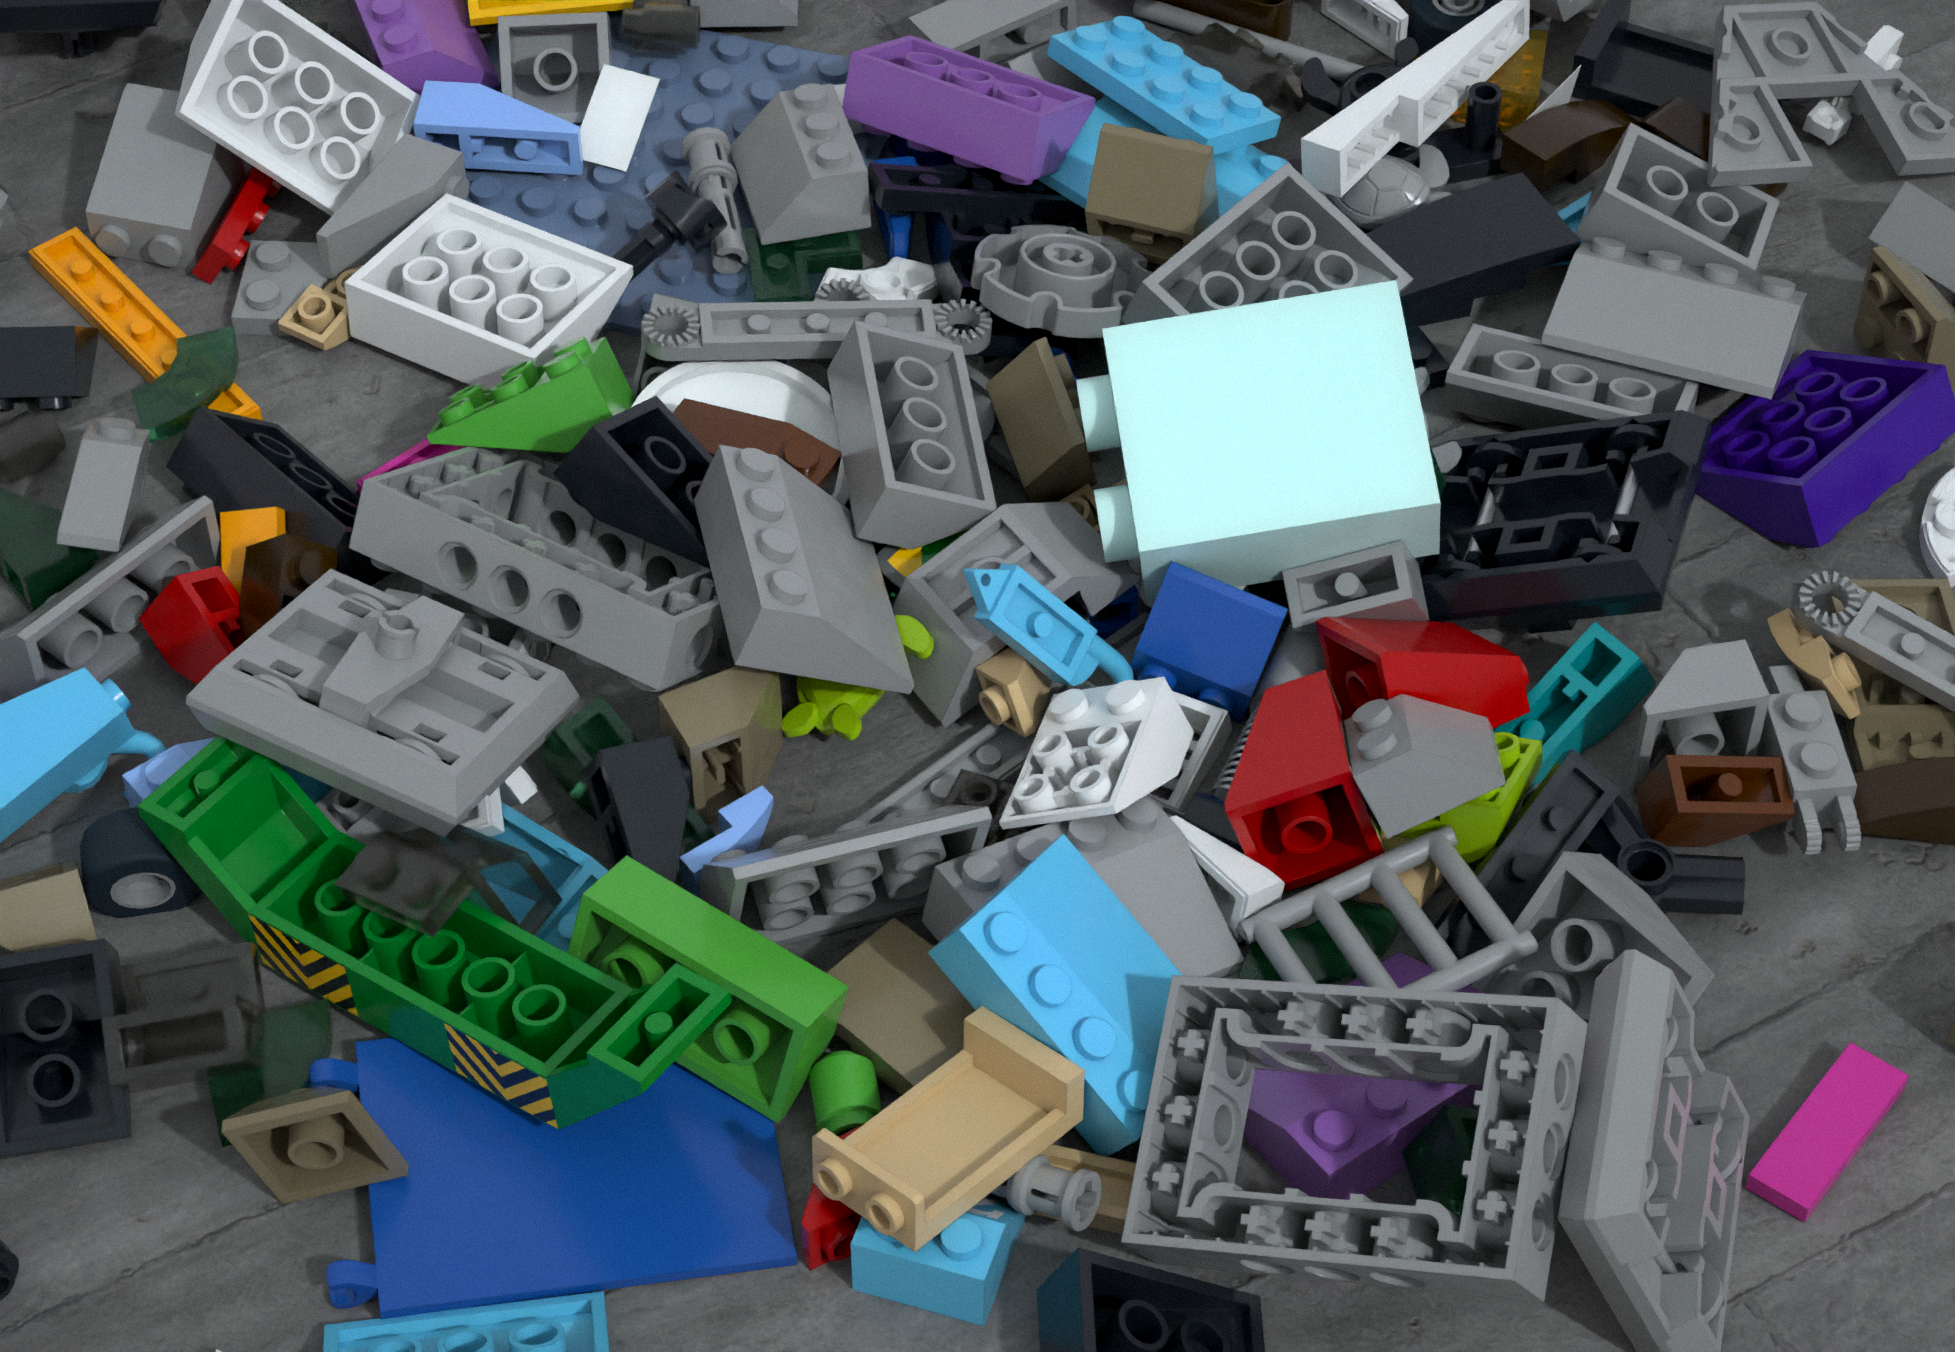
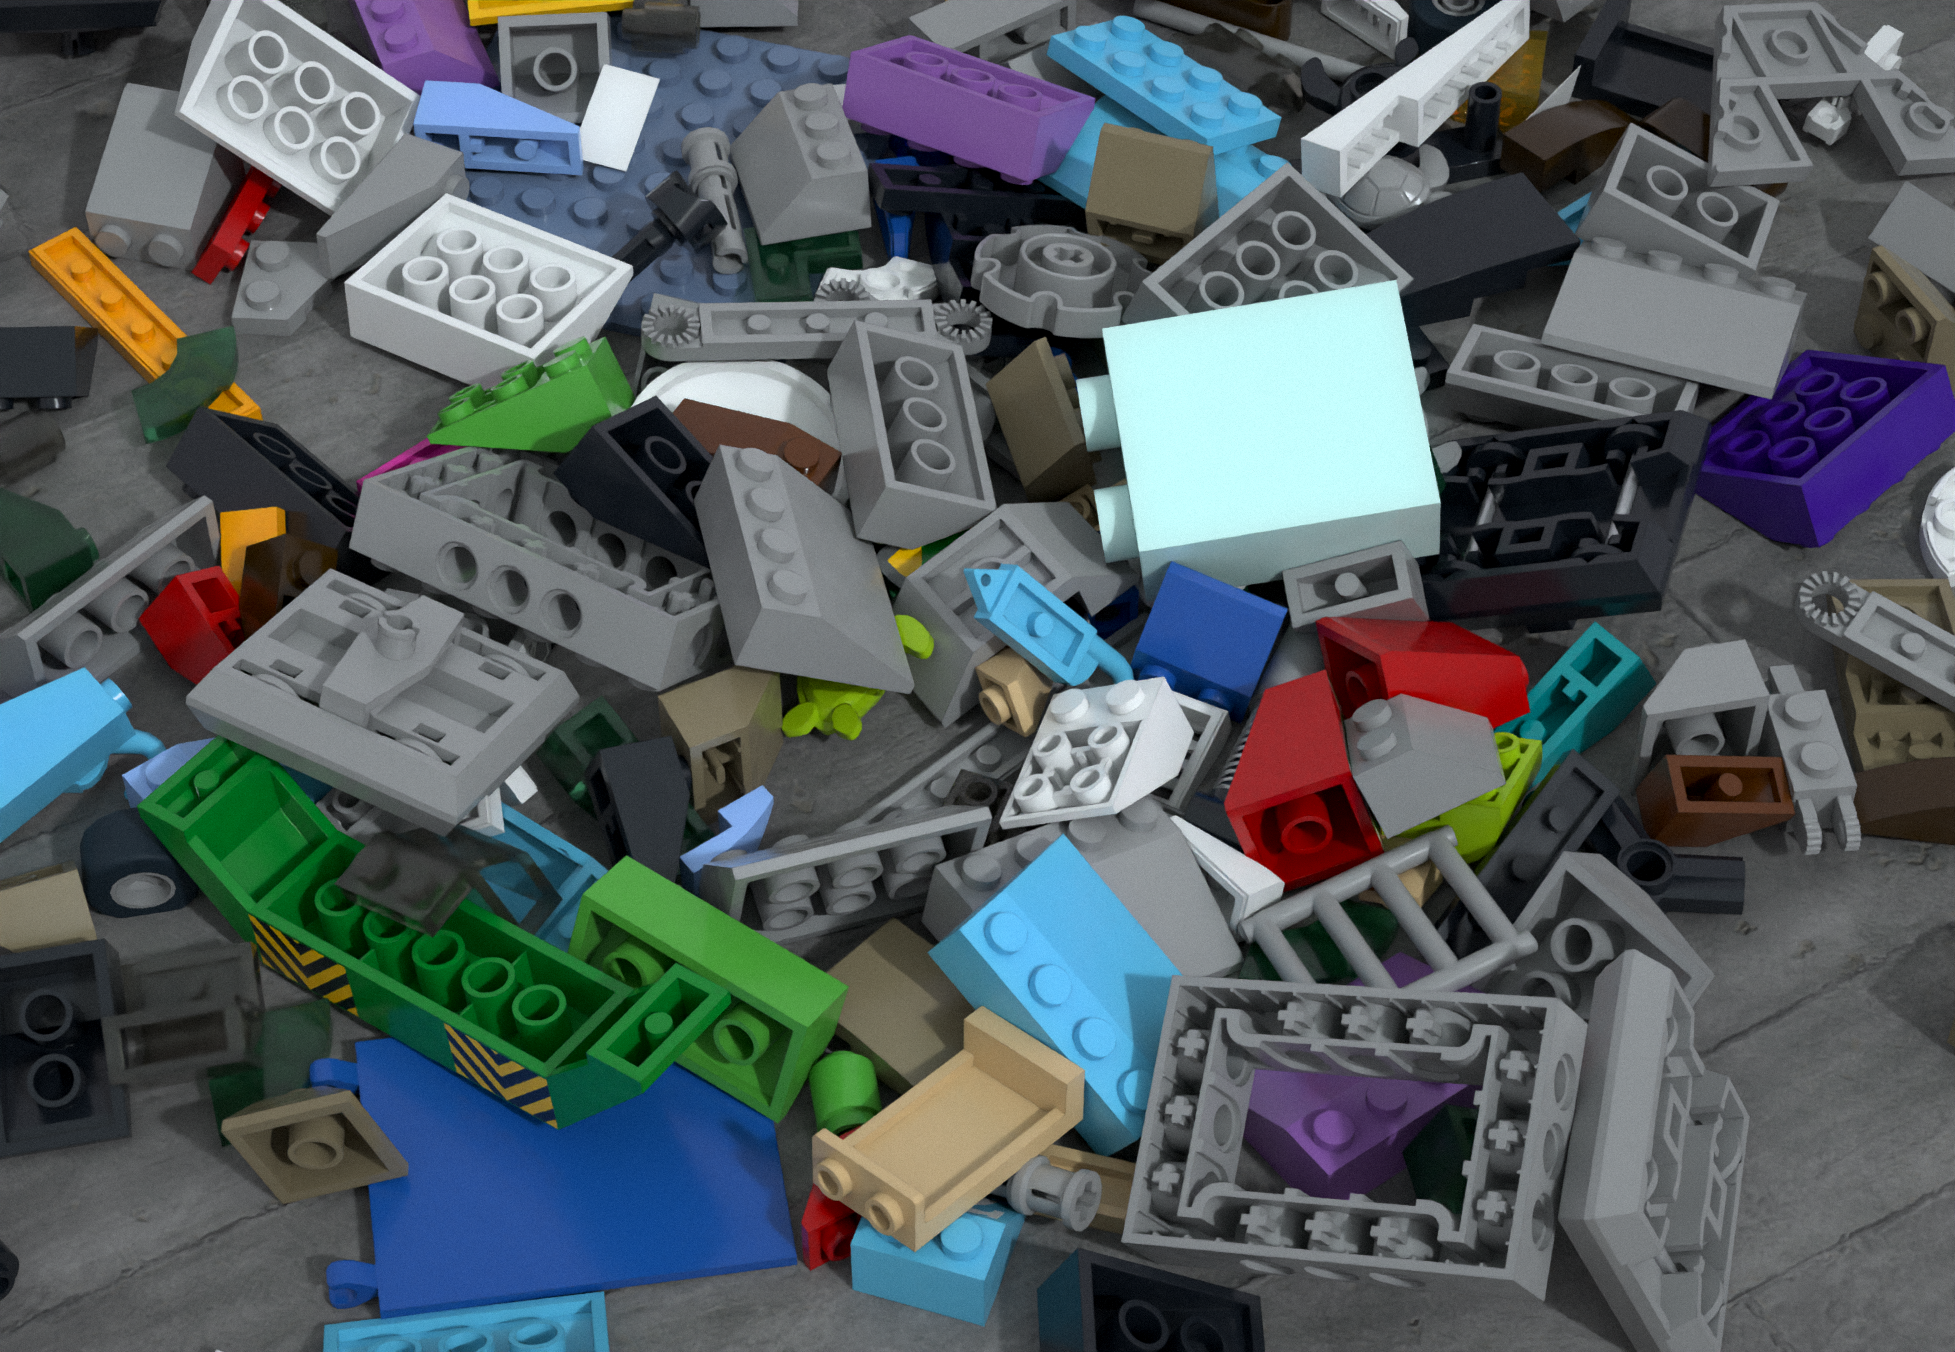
light grey slope [56,418,150,552] -> none
tan slope [277,265,362,351] -> none
dark pink tile [1745,1042,1909,1223] -> none
tan slope [1767,608,1862,719] -> none

